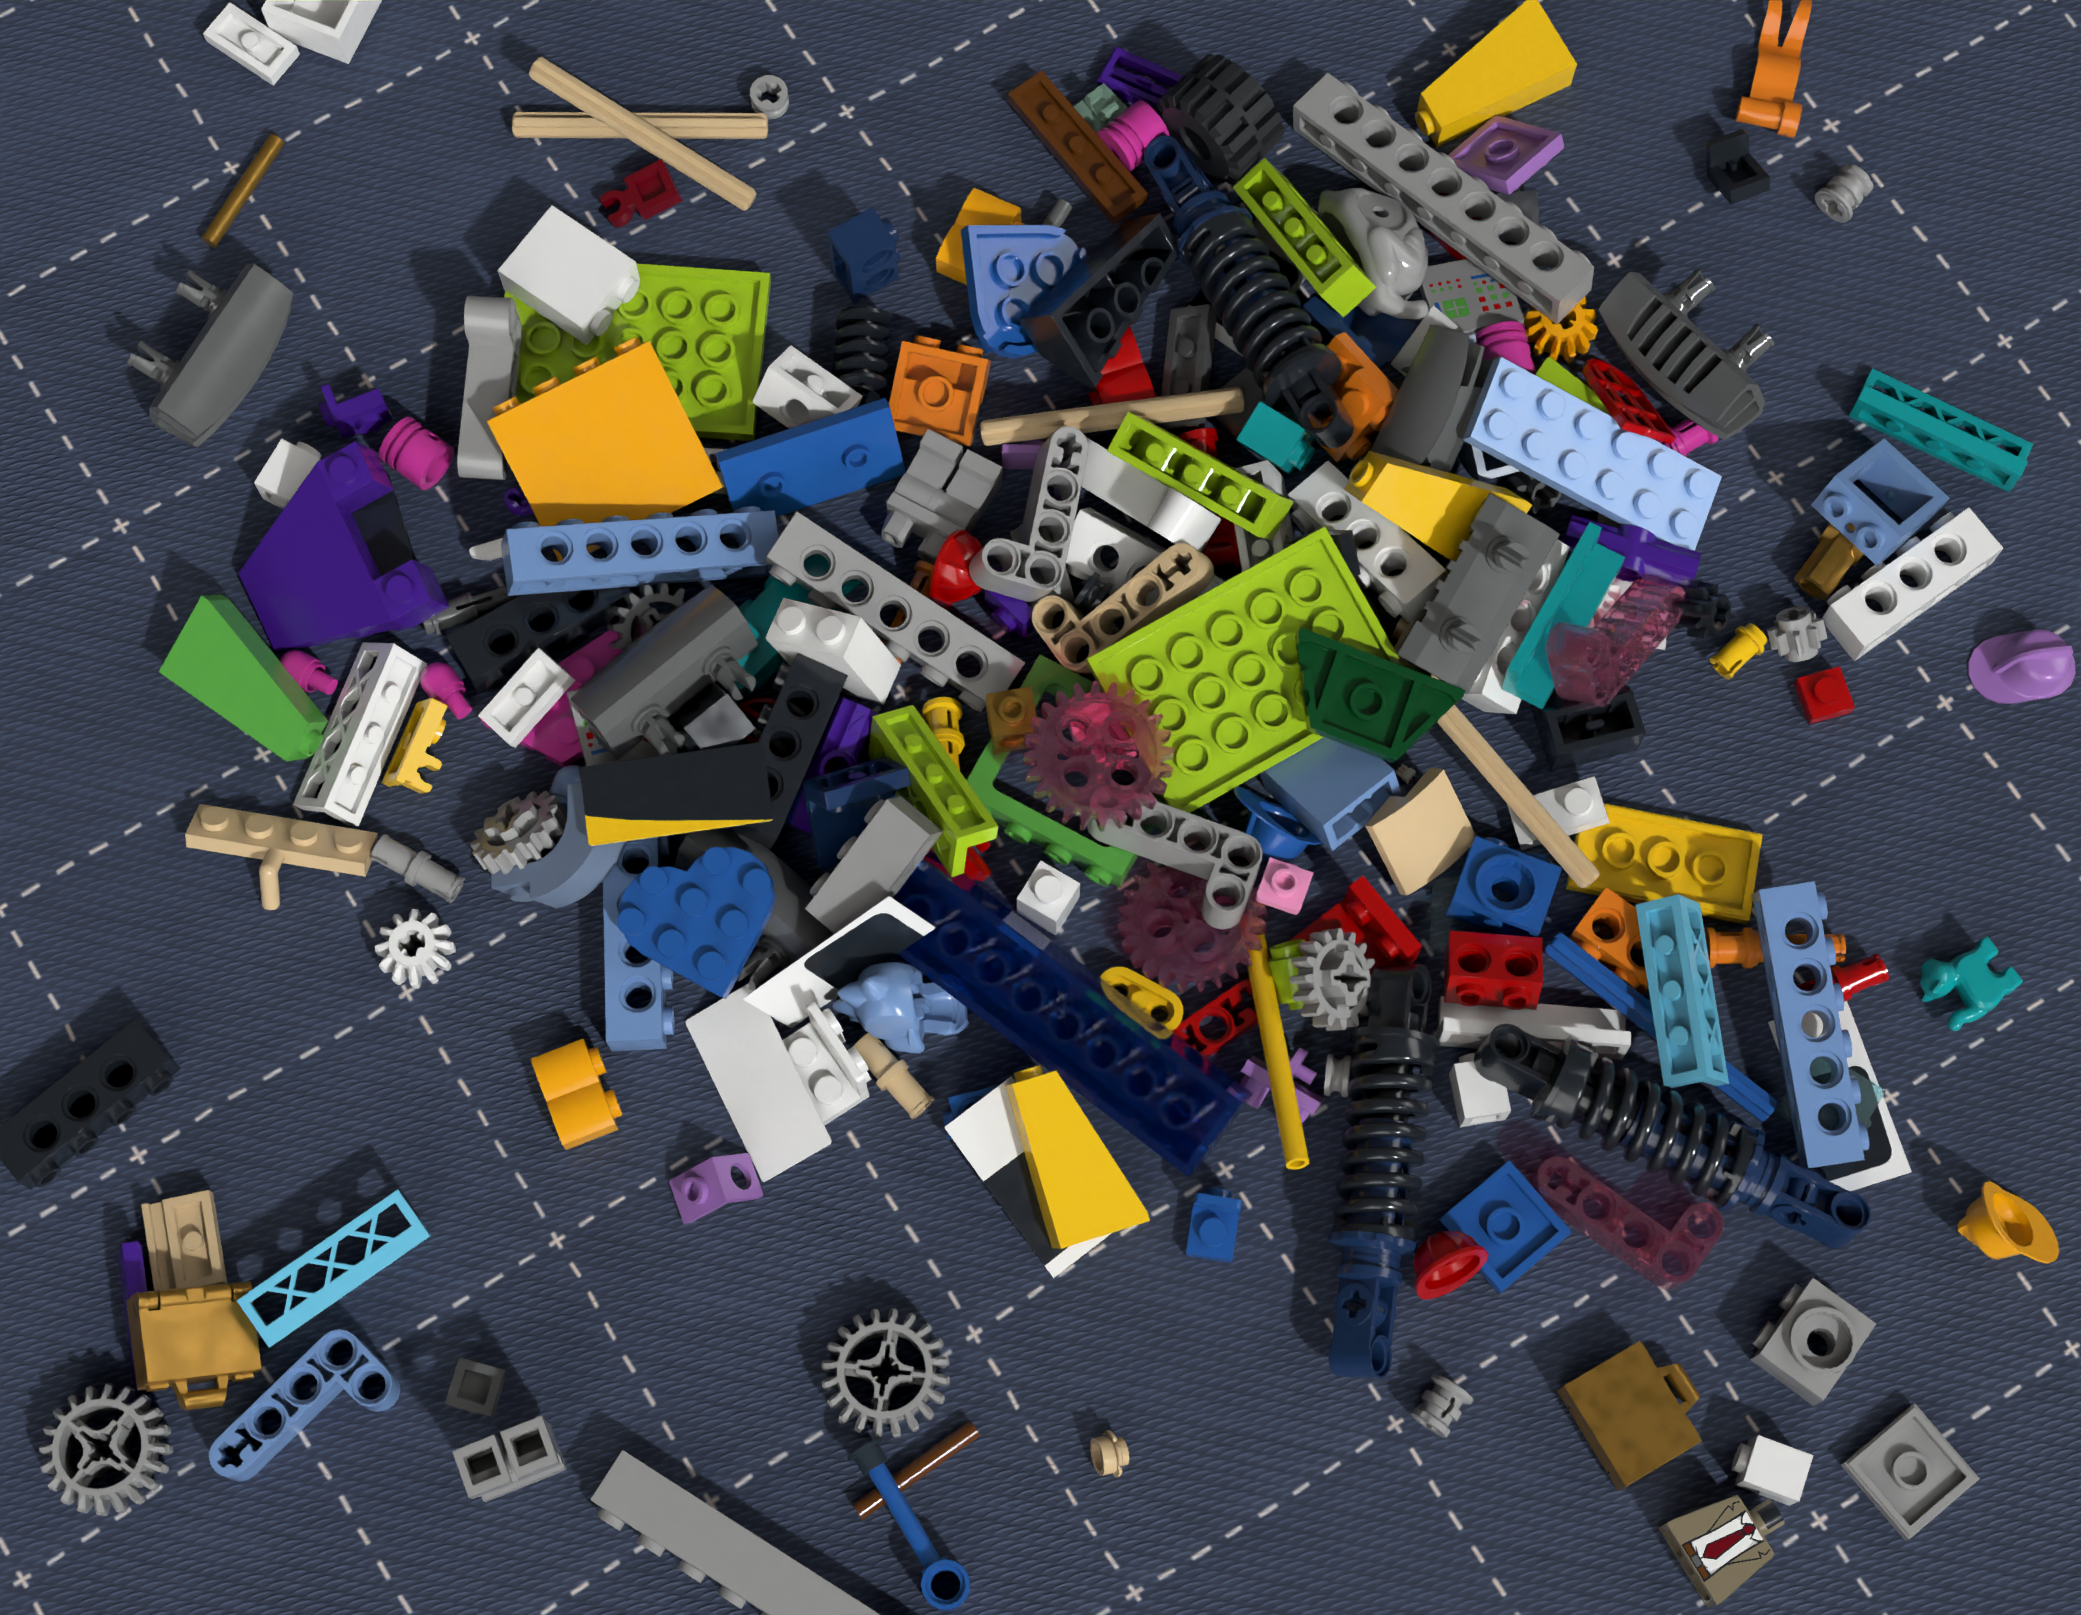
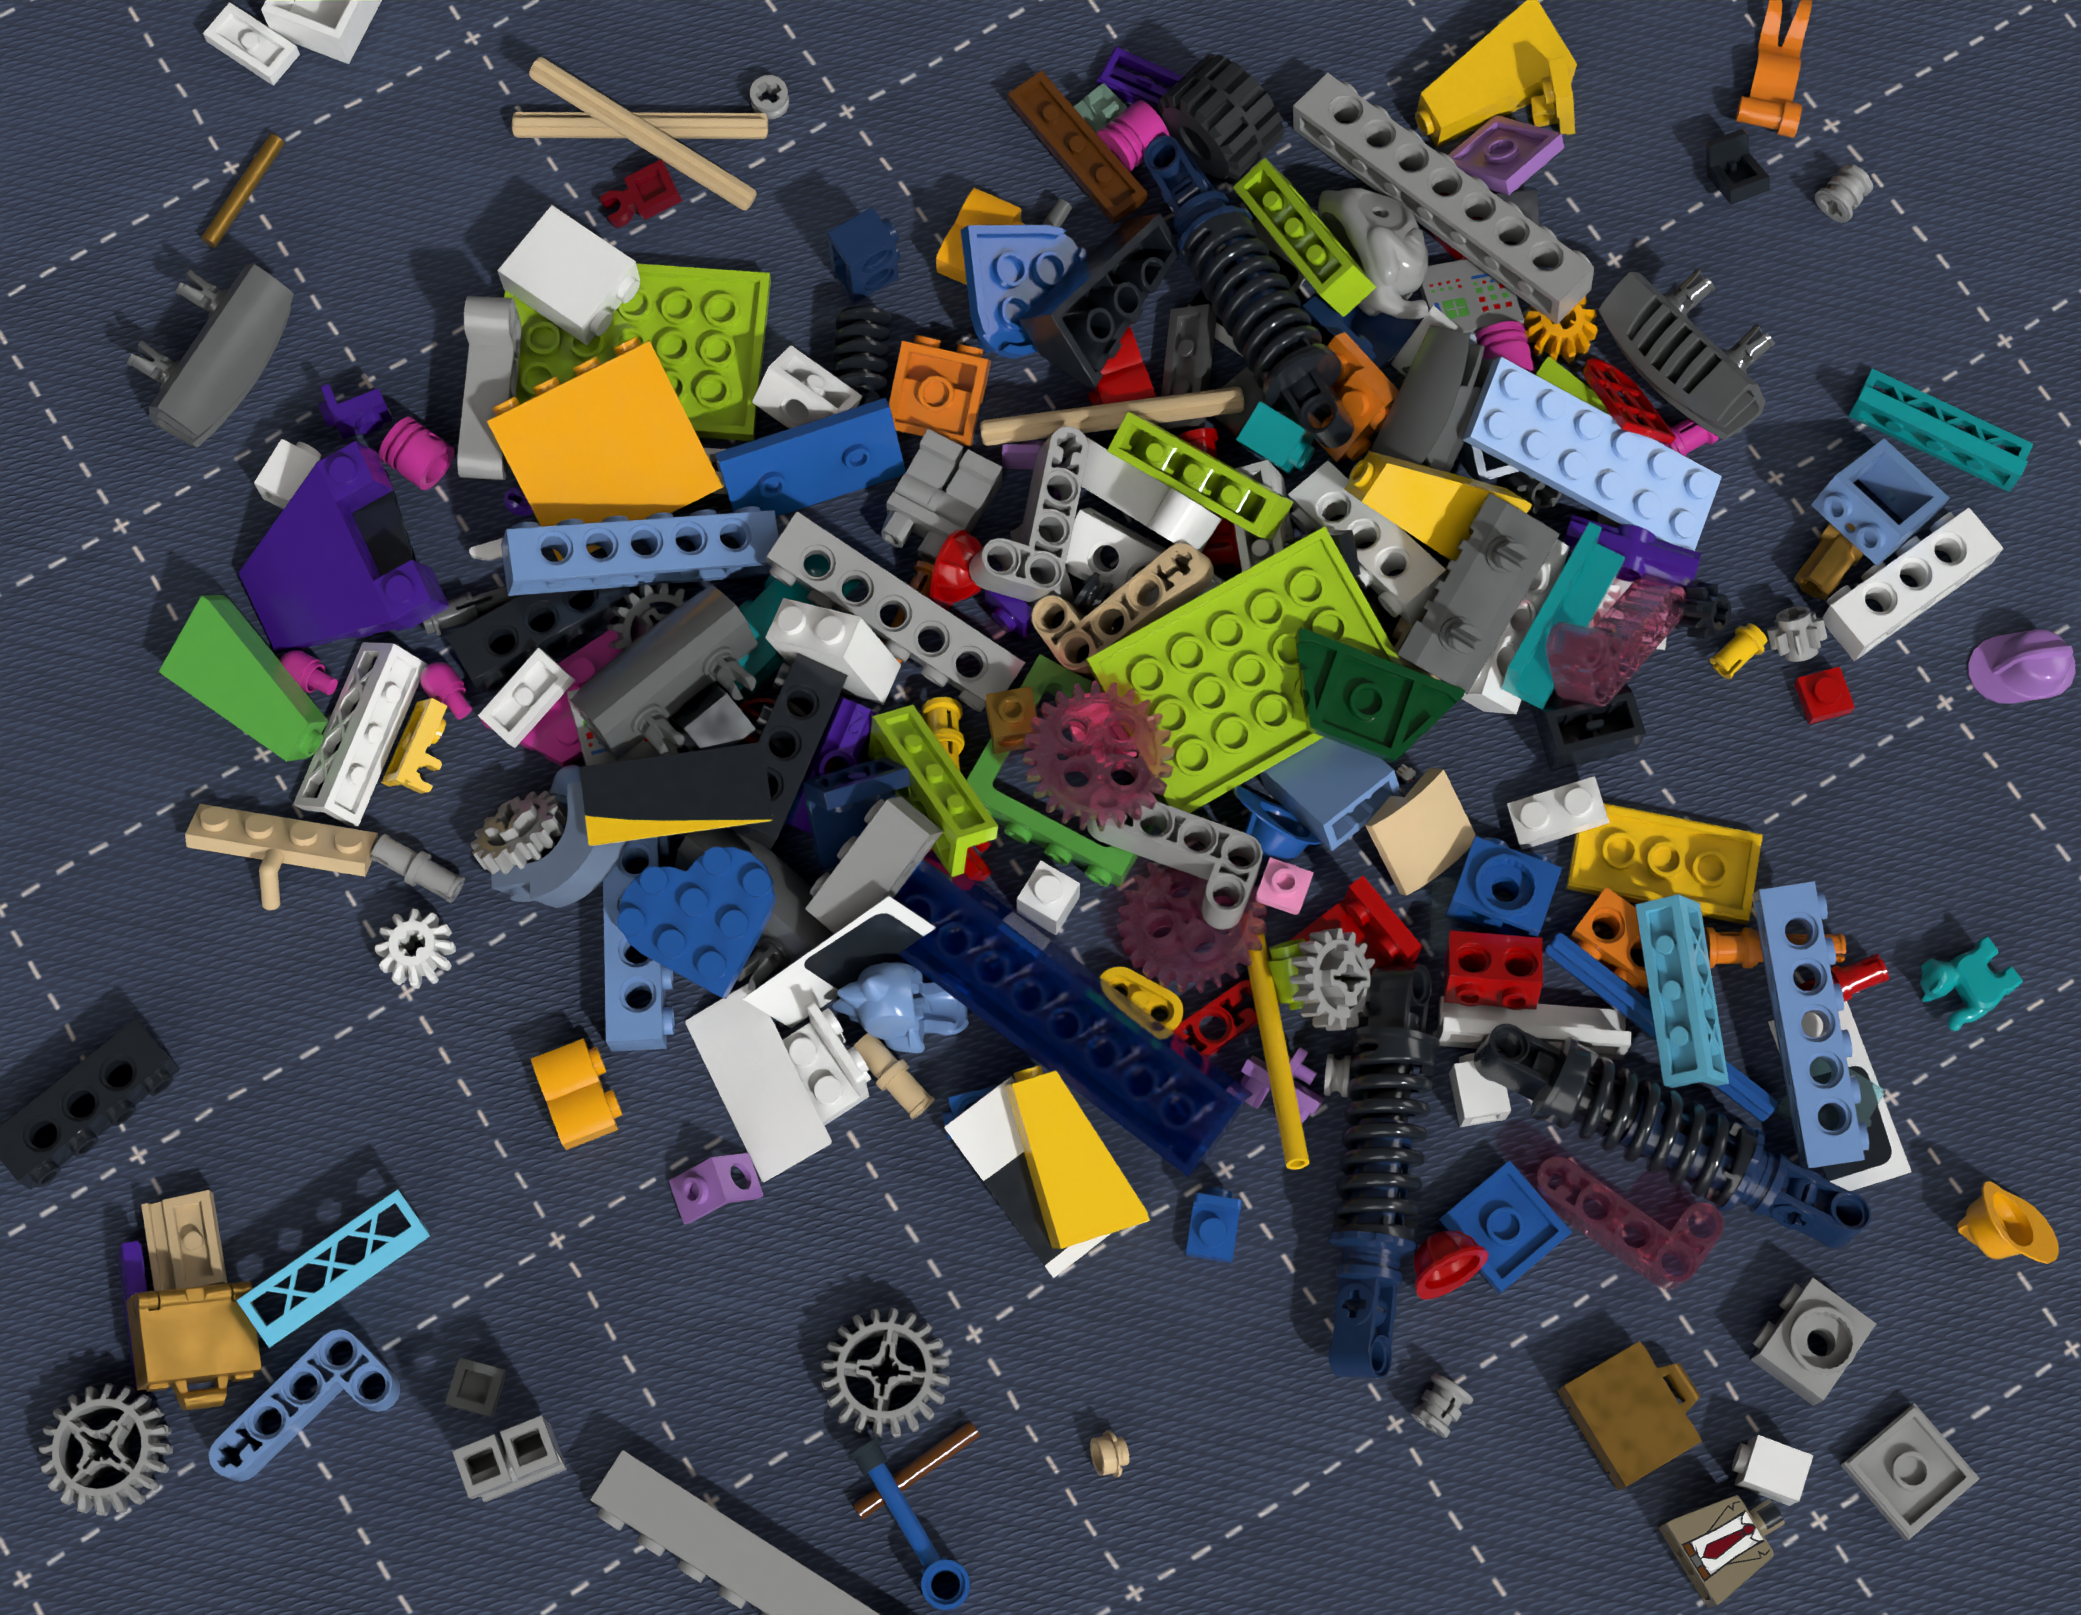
tan axle [1418,670,1599,888] -> none
none -> yellow plate [1531,57,1575,135]

